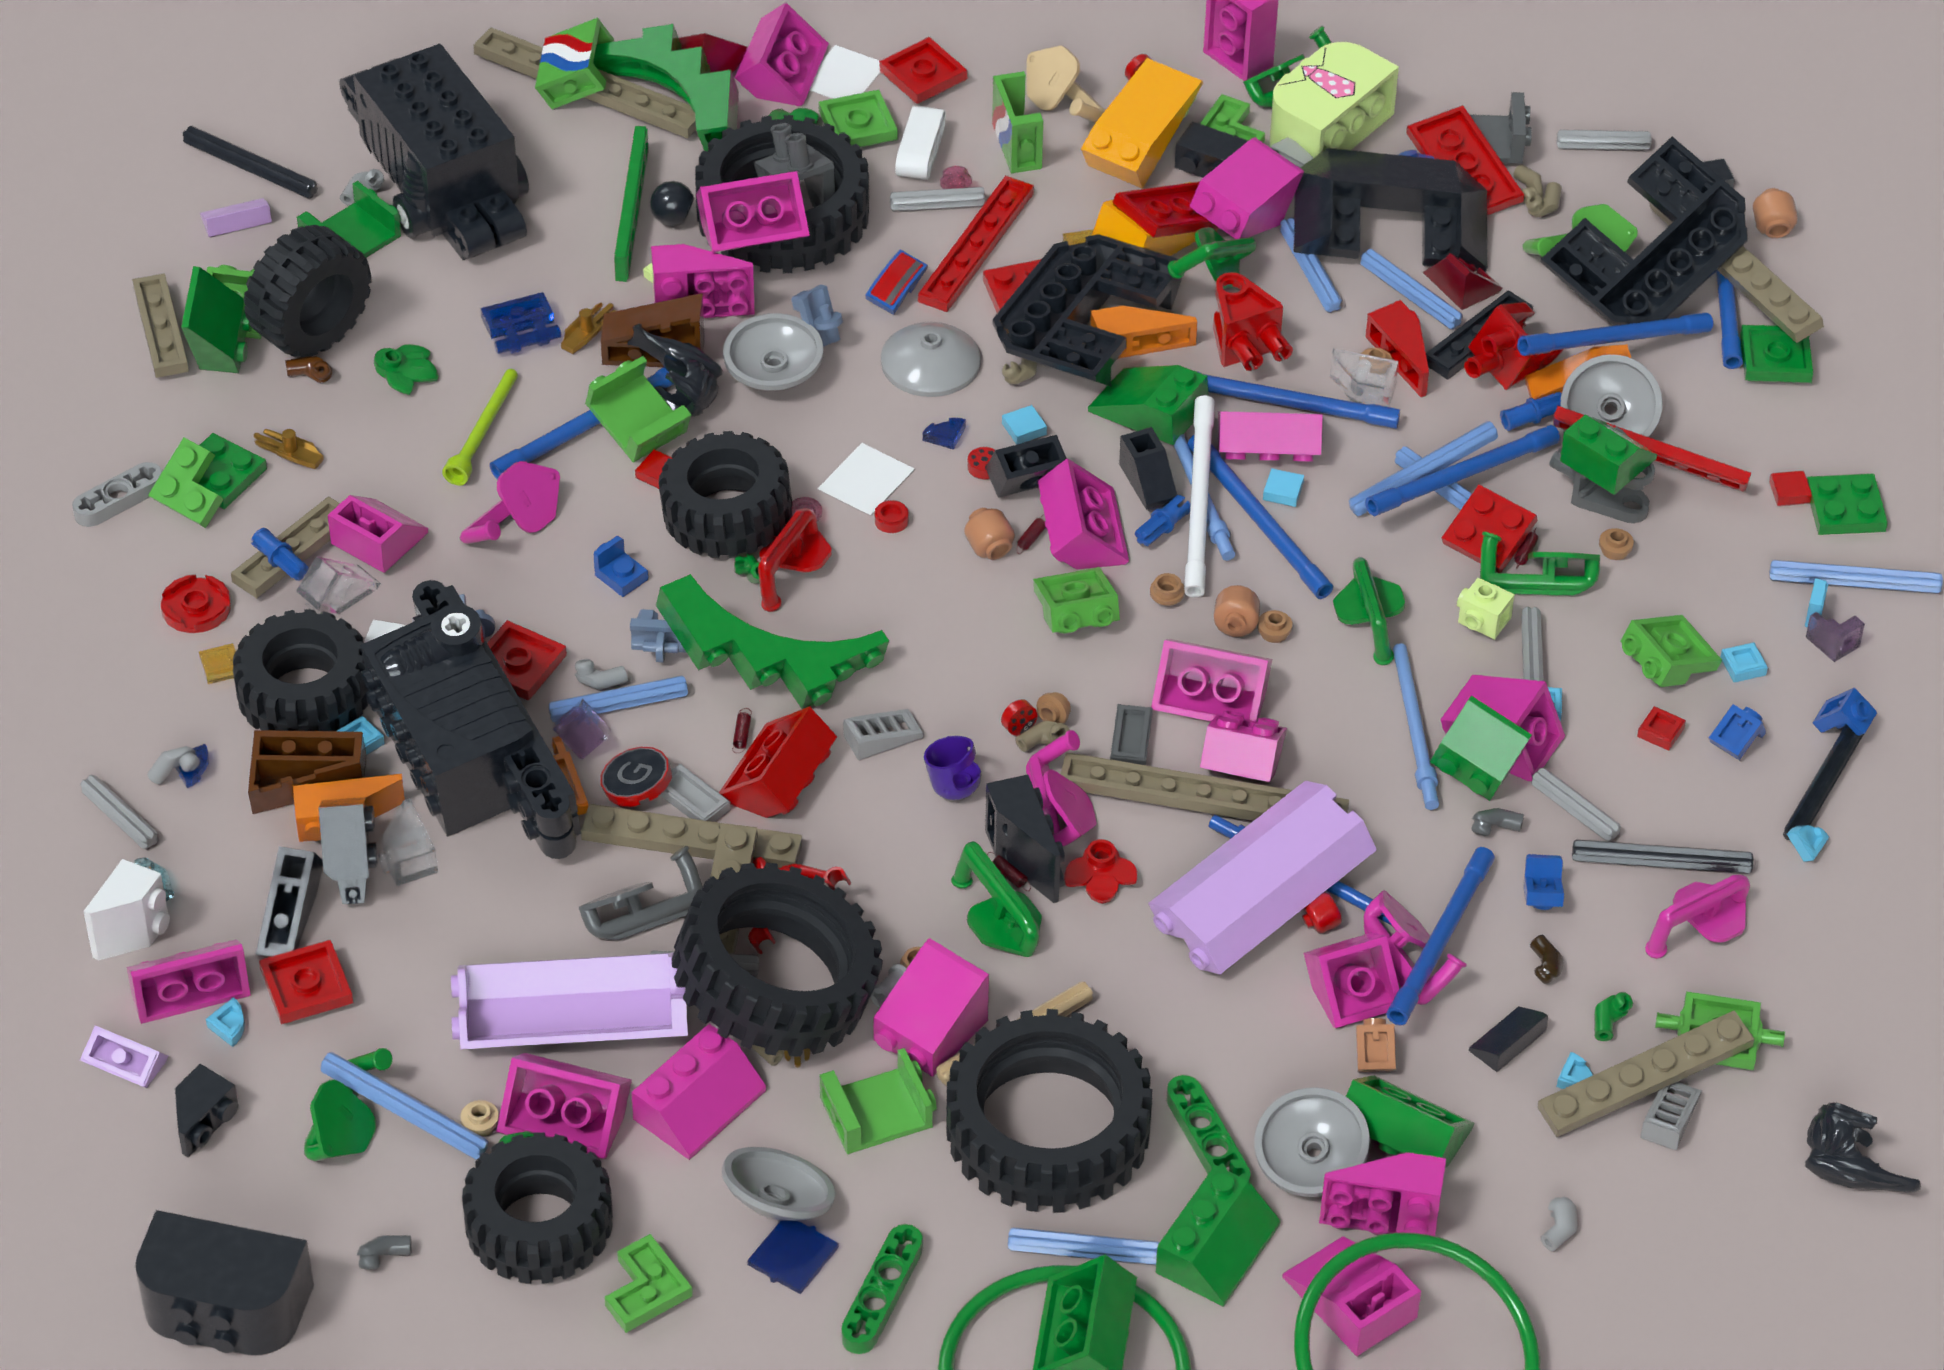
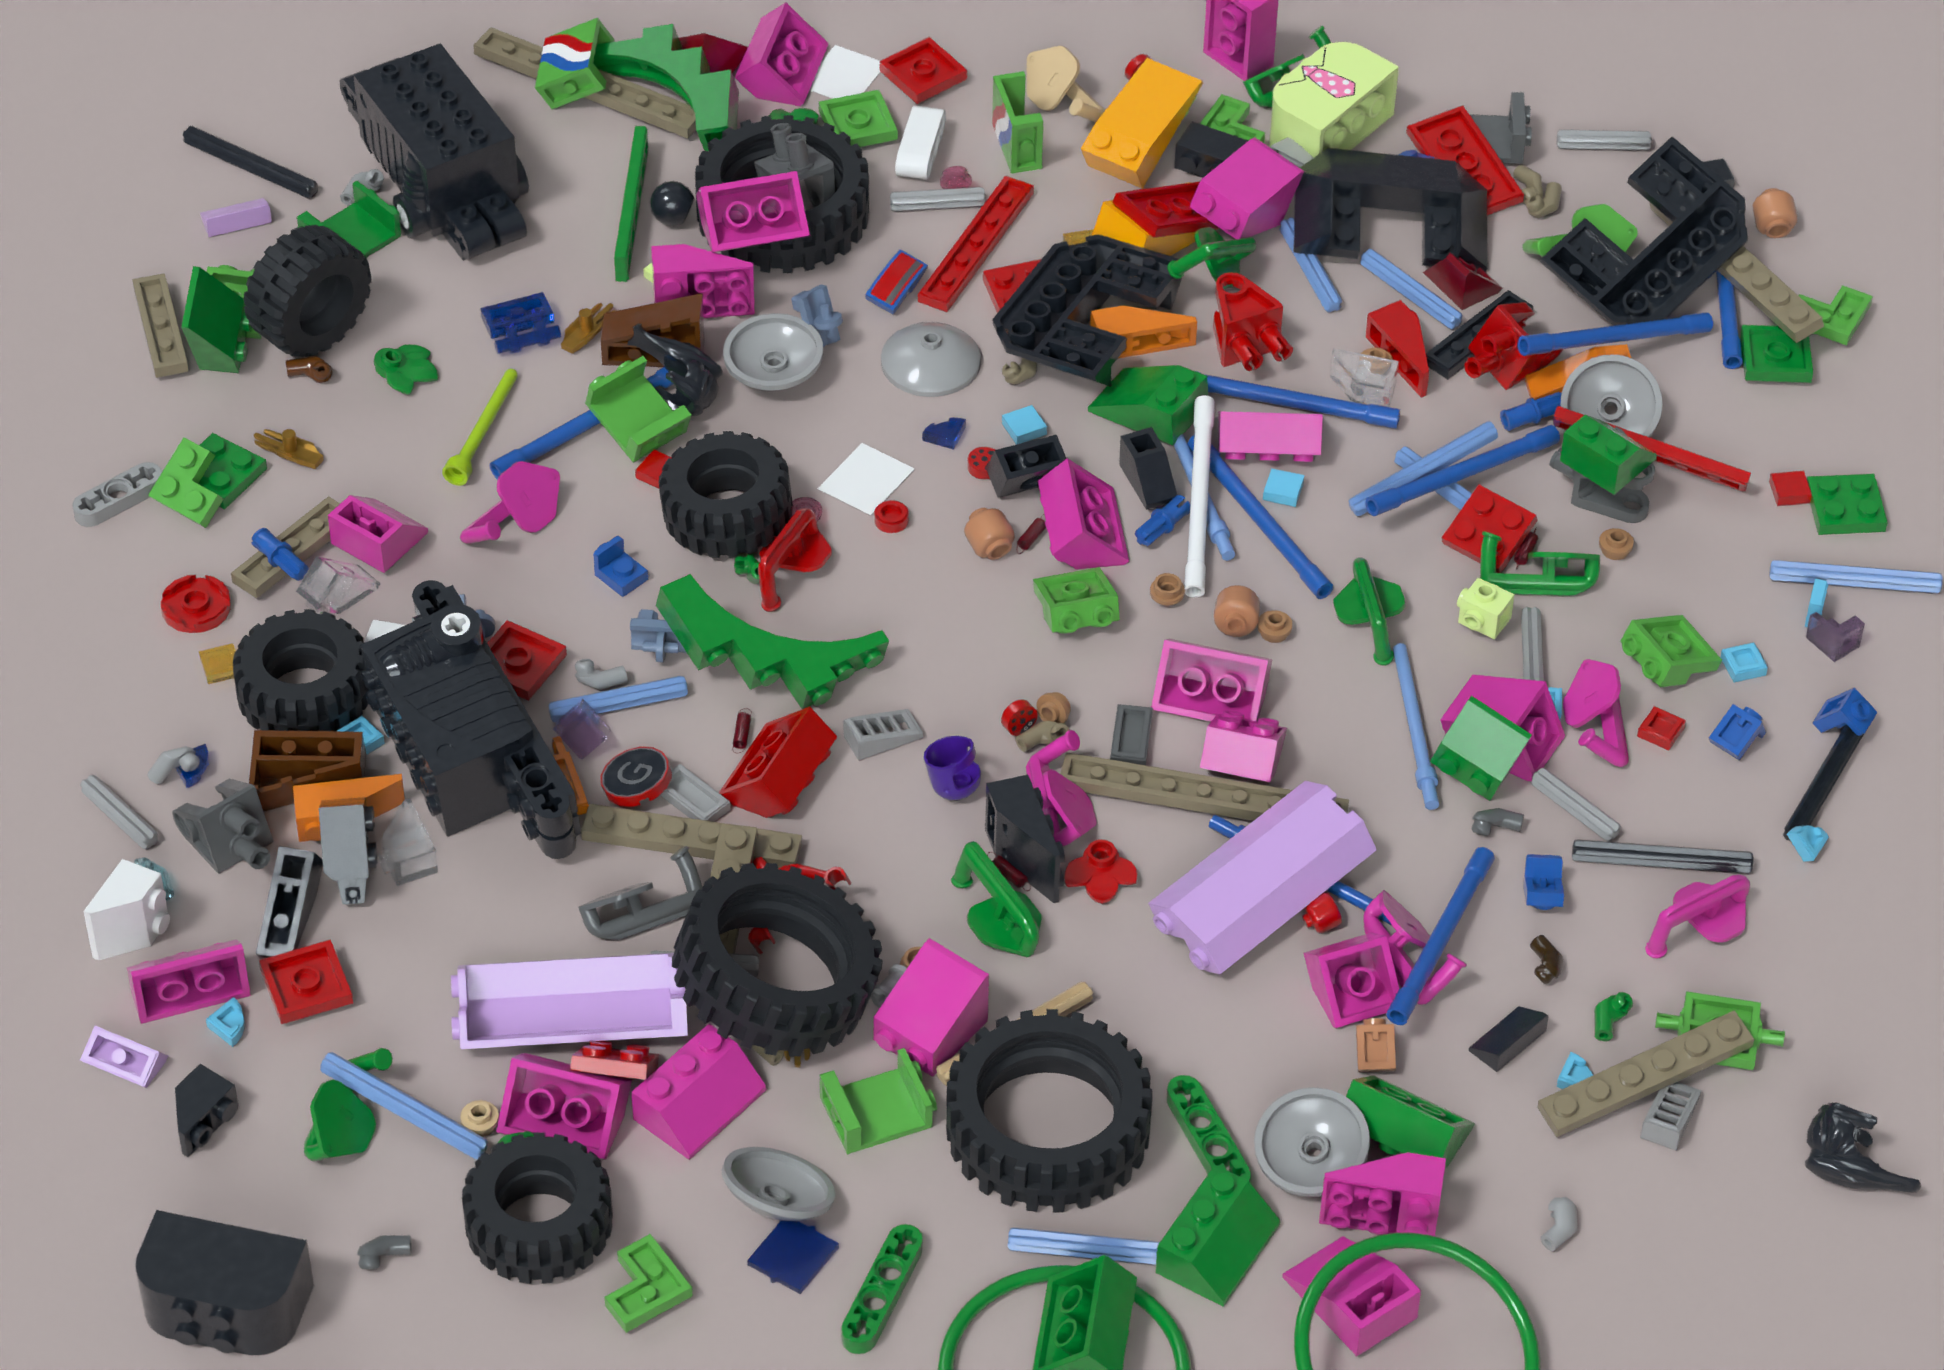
none -> dark grey piece [172,779,274,874]
none -> plate [570,1041,659,1080]
none -> dark pink piece [1563,659,1629,767]
none -> bright green plate [1798,285,1873,346]

